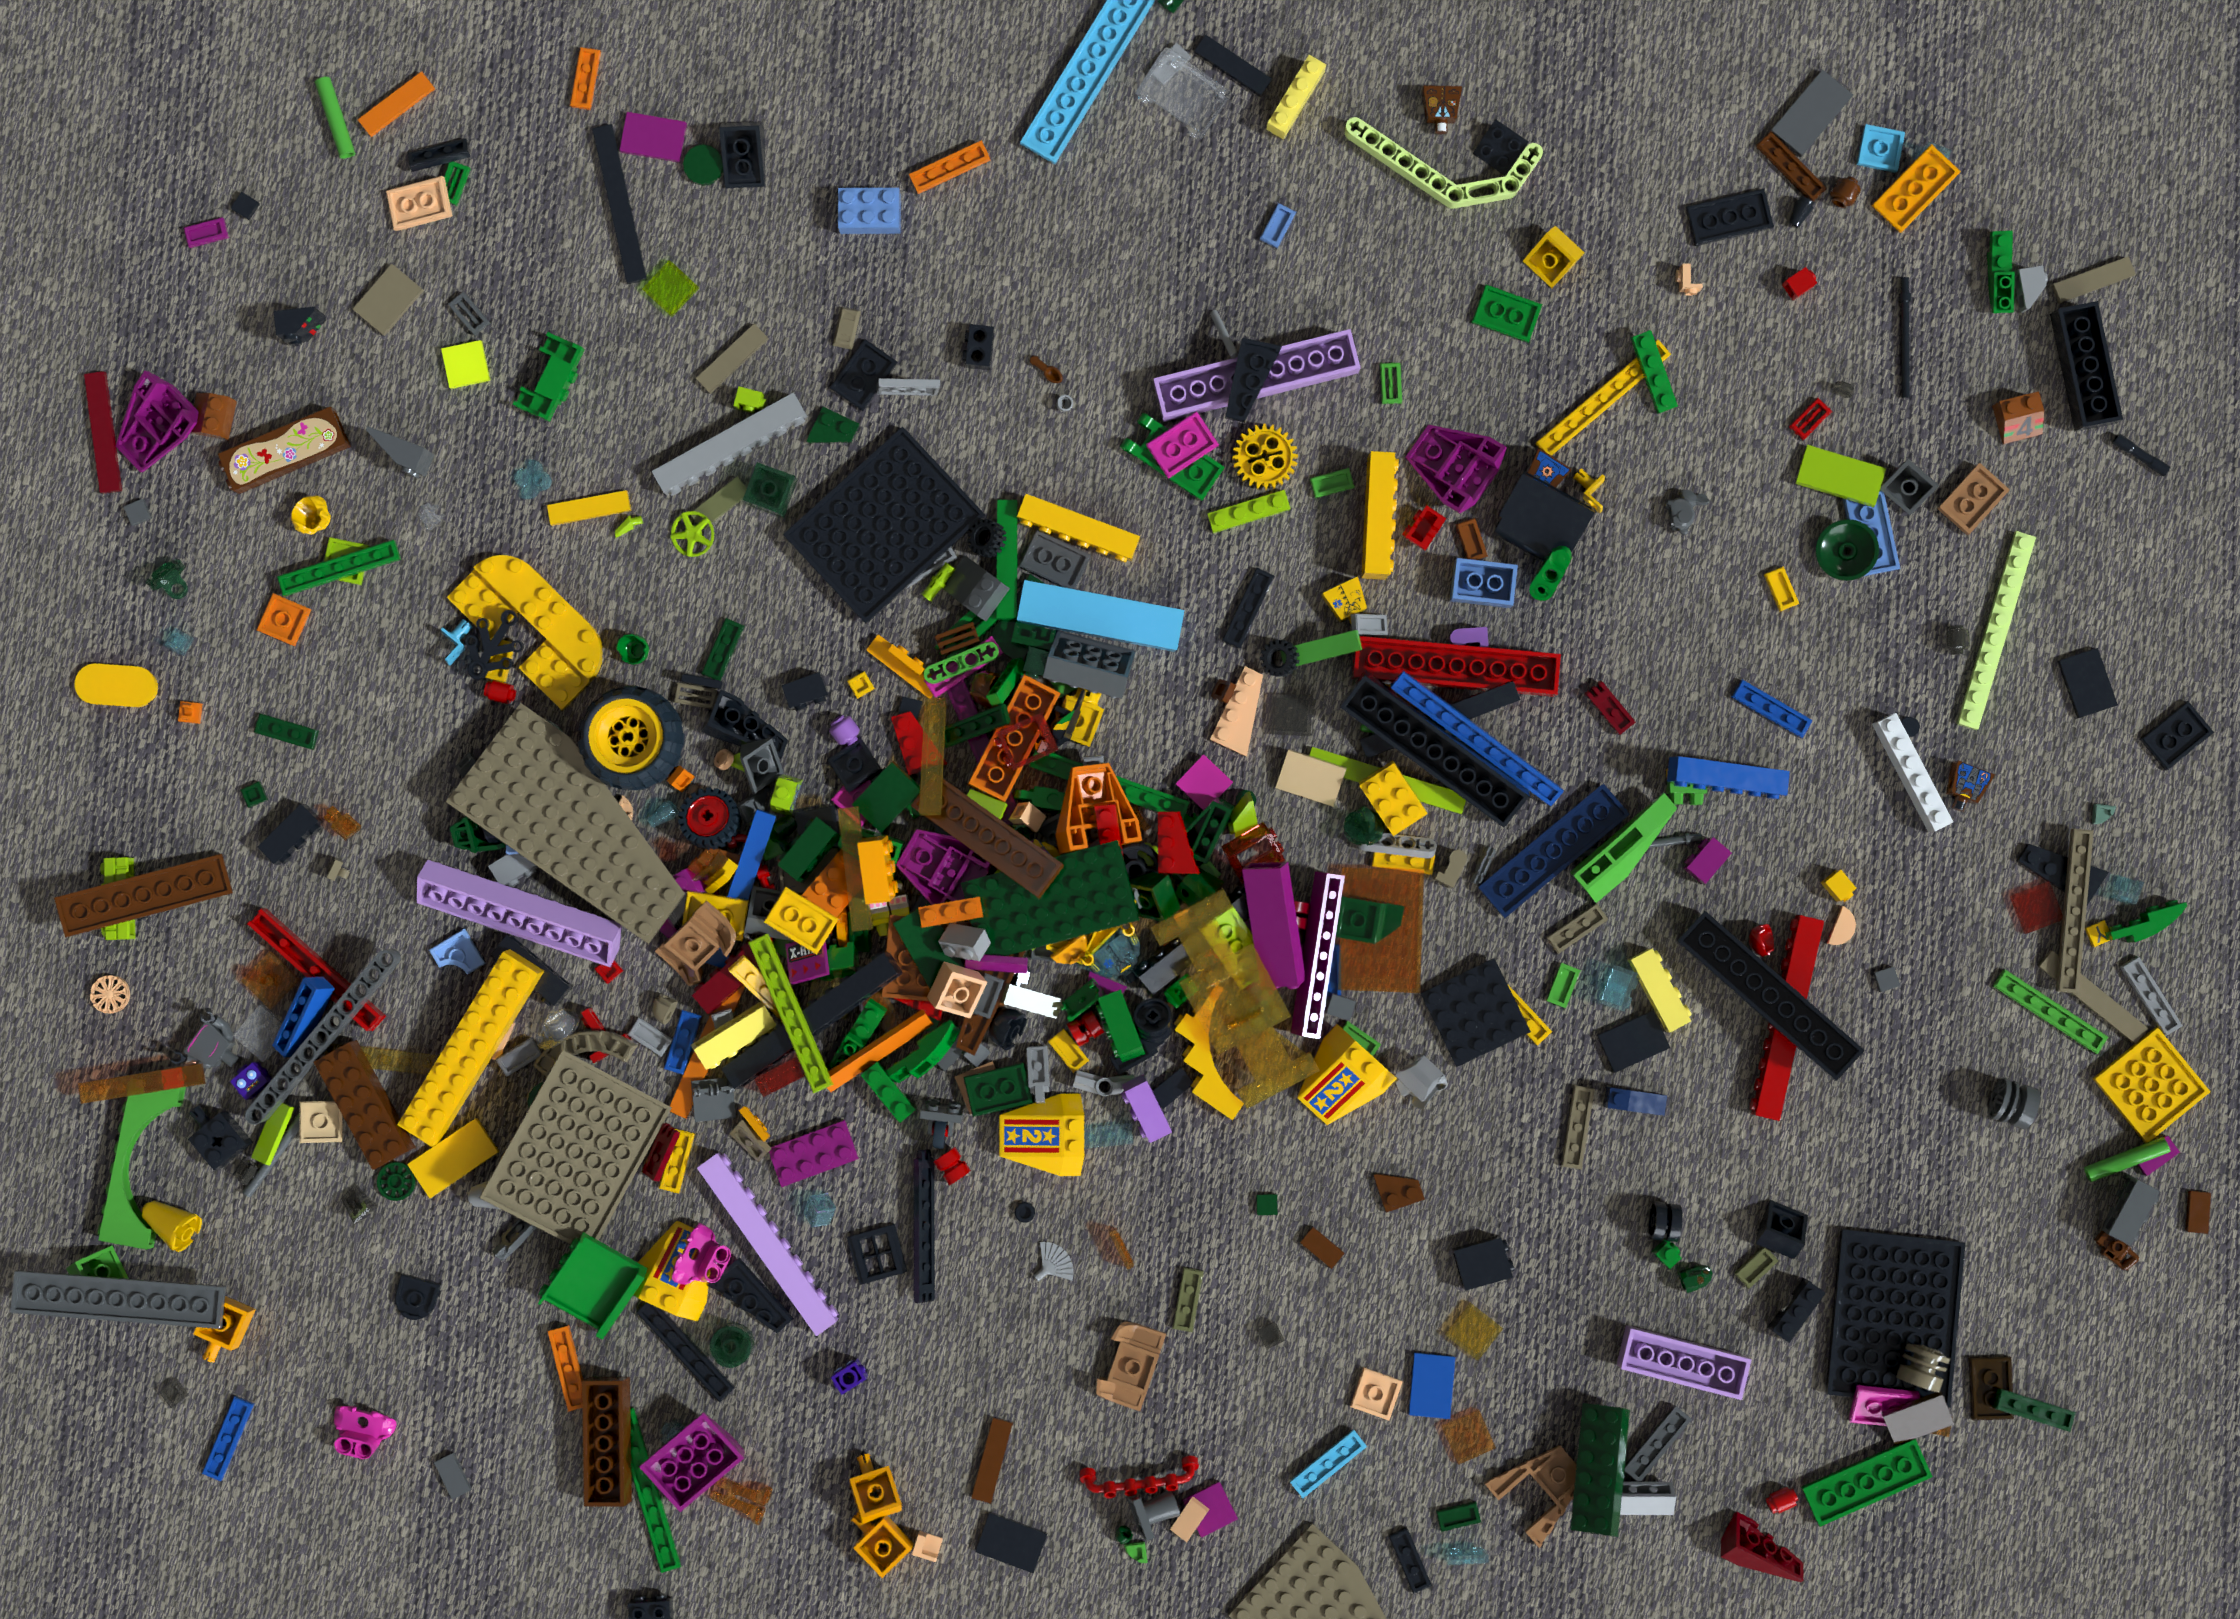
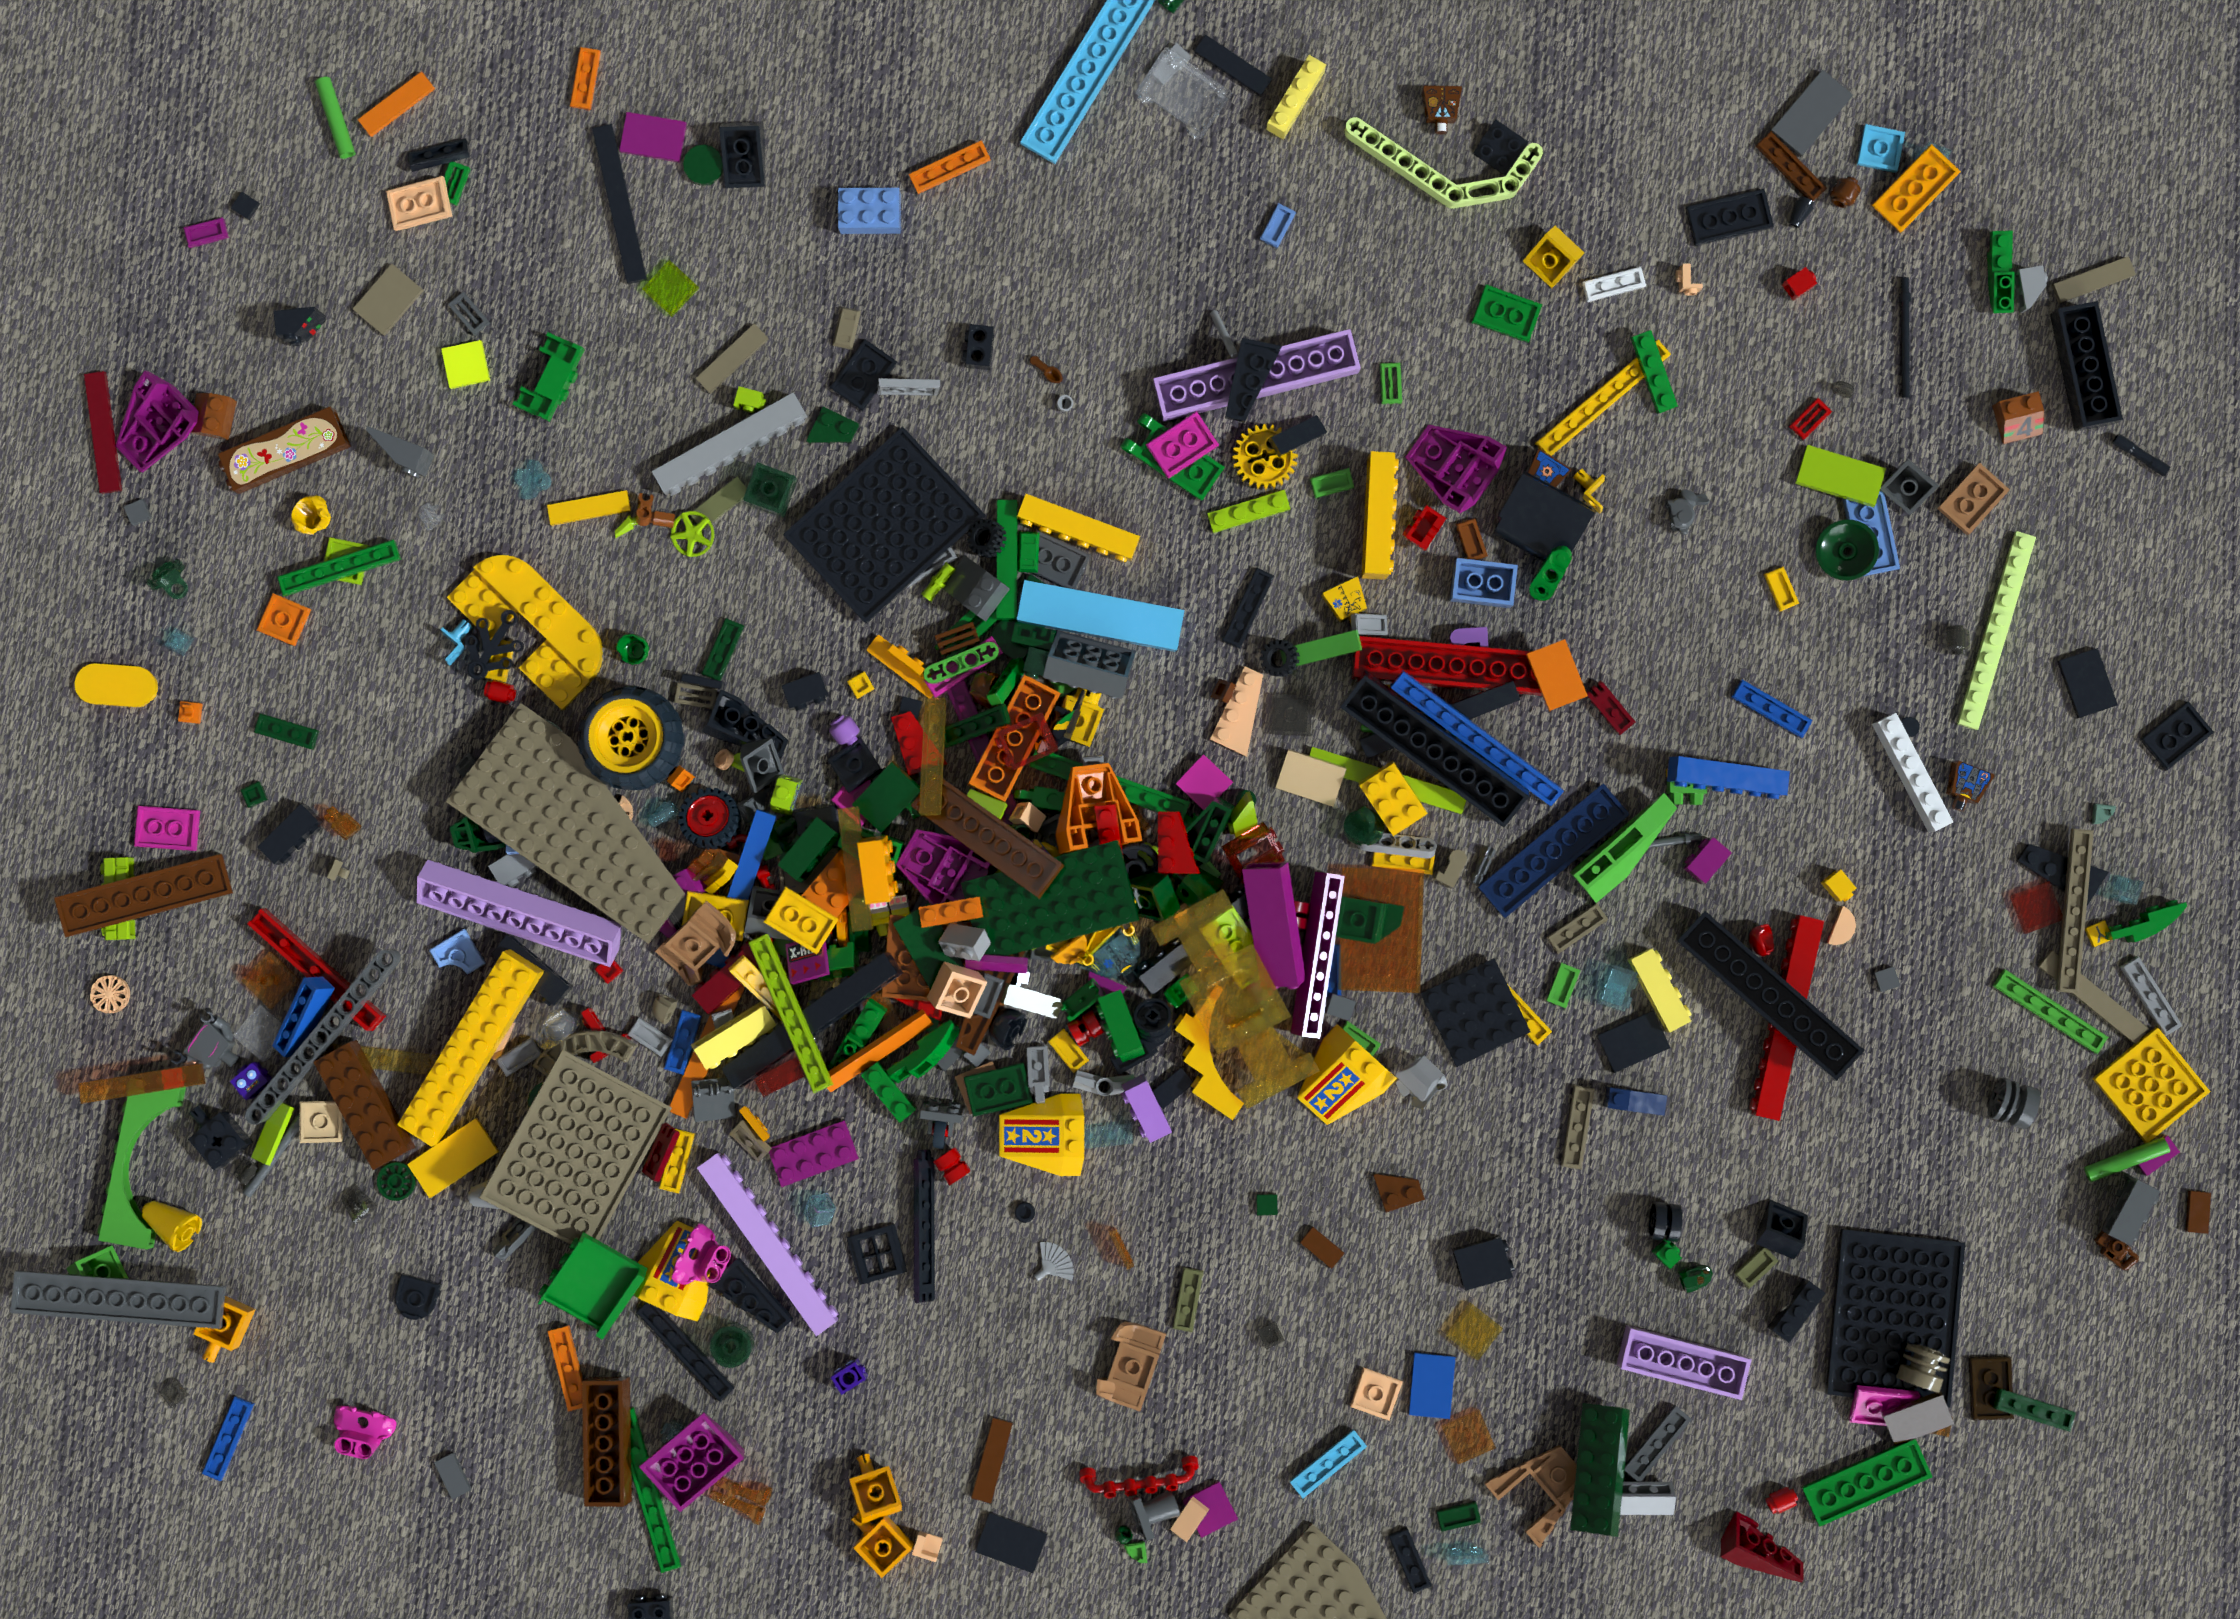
none -> dark pink tile [134,806,200,851]
none -> dark orange bar [635,493,675,528]
none -> green tile [1018,532,1040,573]
none -> black tile [1269,415,1327,457]
none -> orange tile [1526,639,1588,712]
none -> white tile [1582,267,1646,302]

